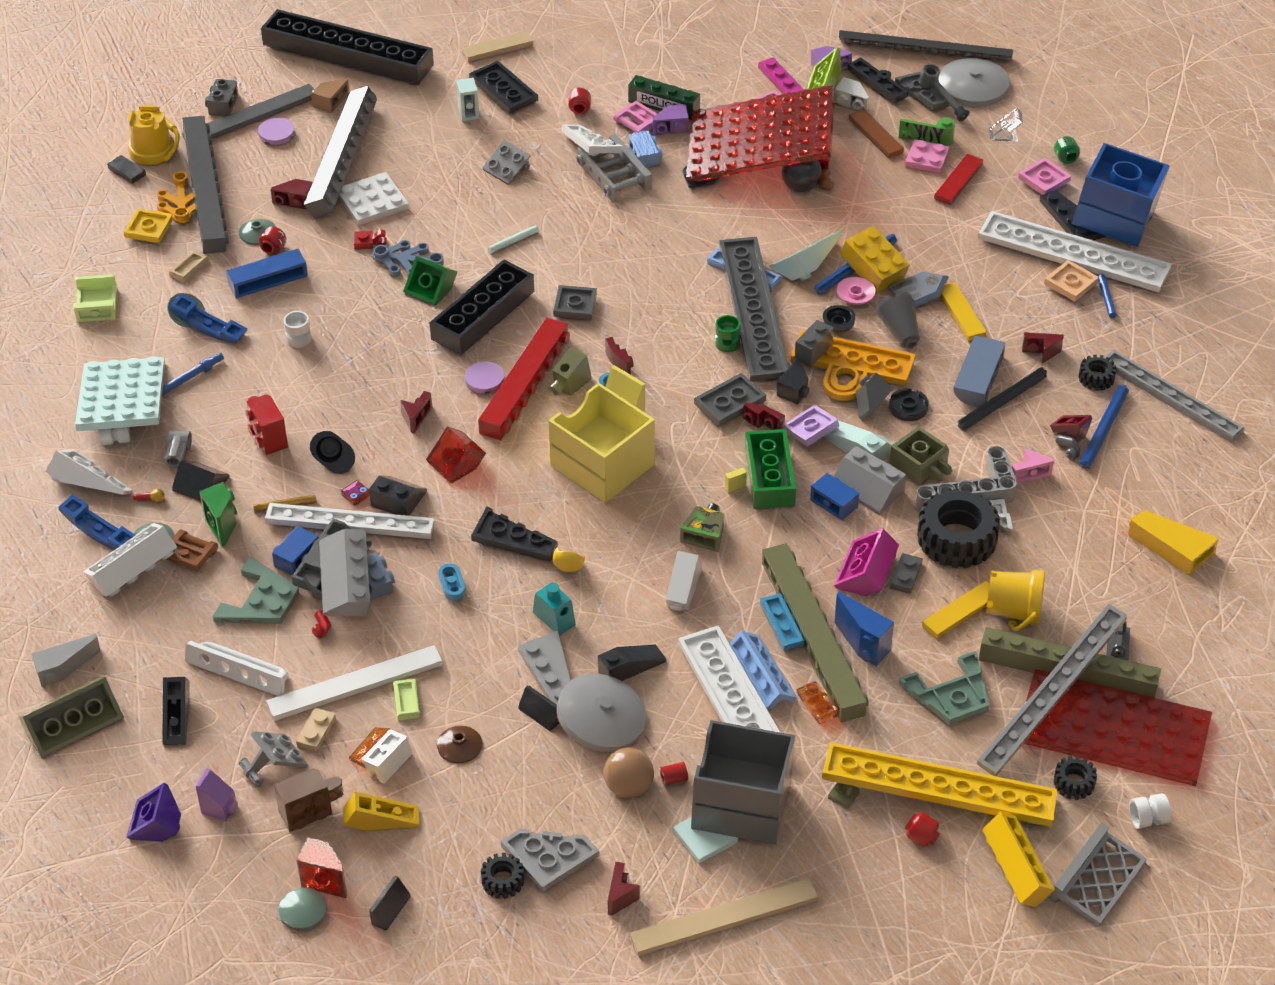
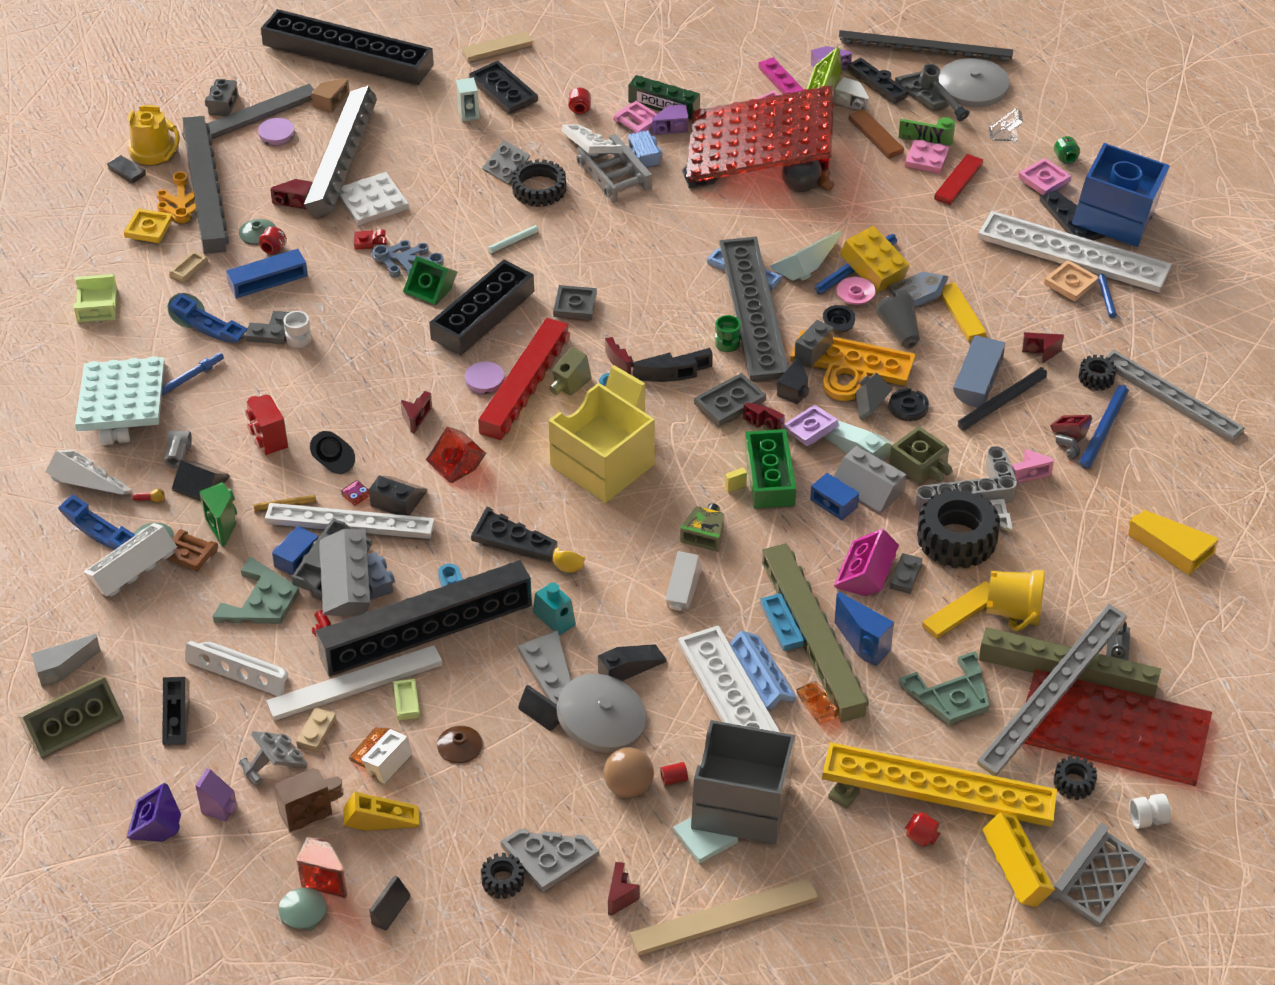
none -> dark grey plate [245,311,290,344]
none -> black brick [316,560,532,677]
none -> black tyre [512,159,567,207]
none -> black slope [633,348,713,382]

